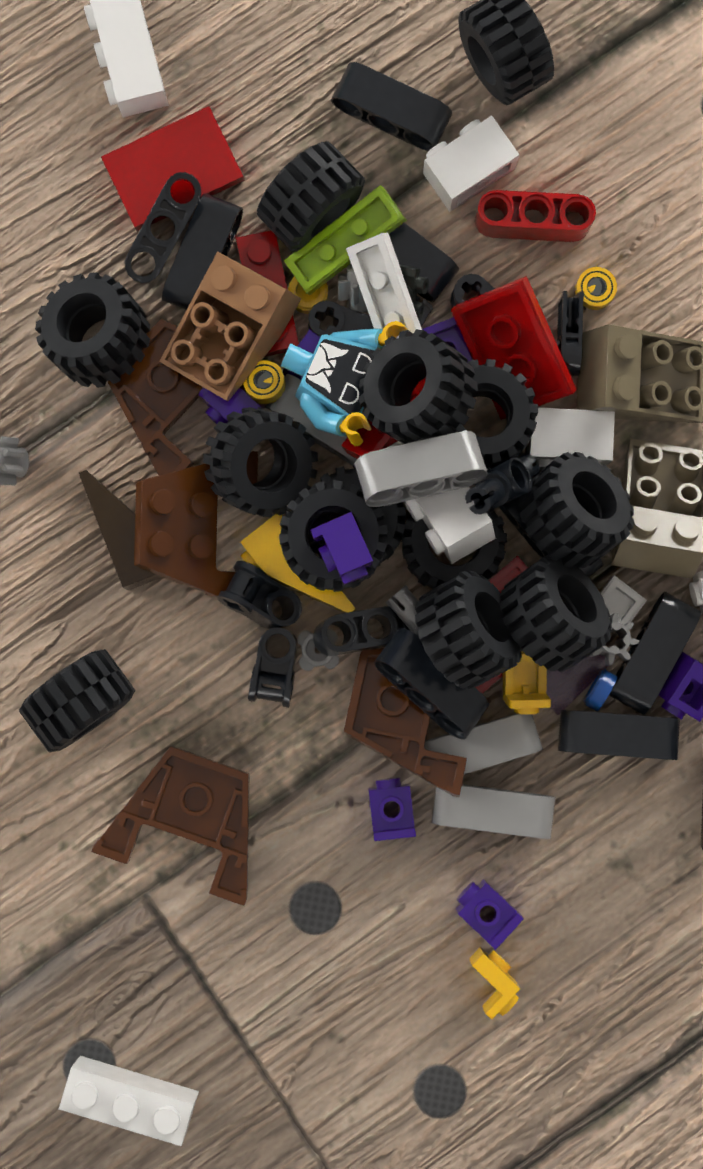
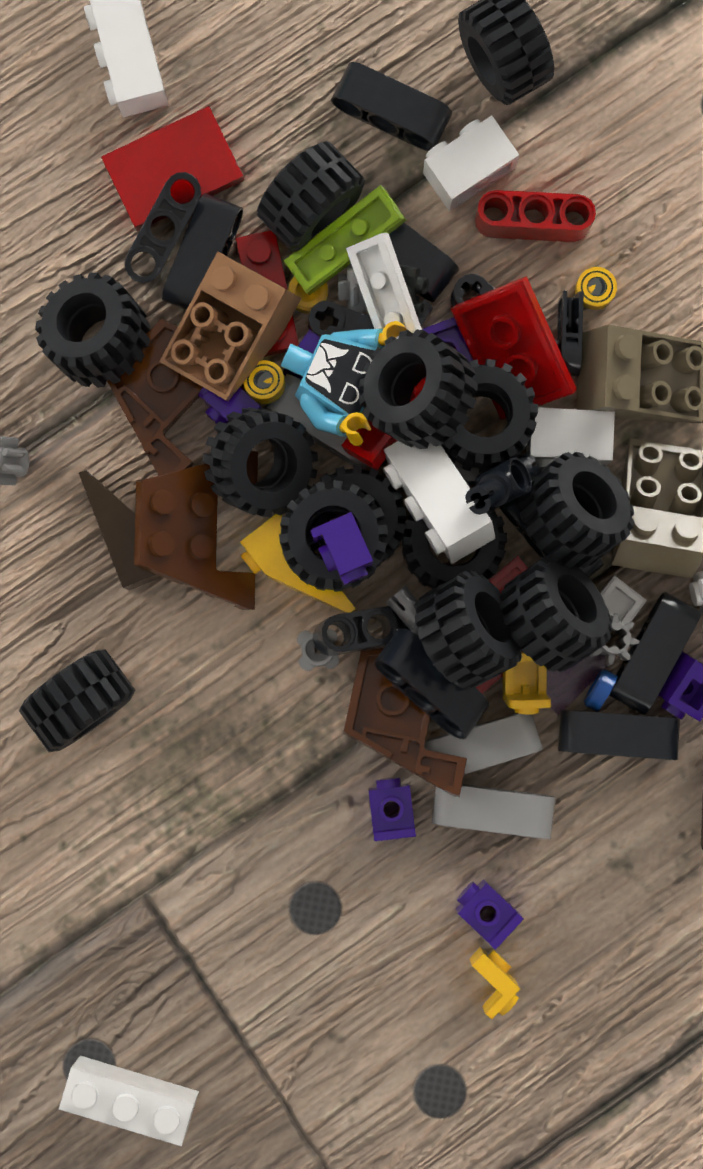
reddish brown wing [91,746,250,906] -> none
black piece [217,561,302,629] -> none
black piece [248,627,298,708] -> none
light grey beam [355,431,488,507] -> none

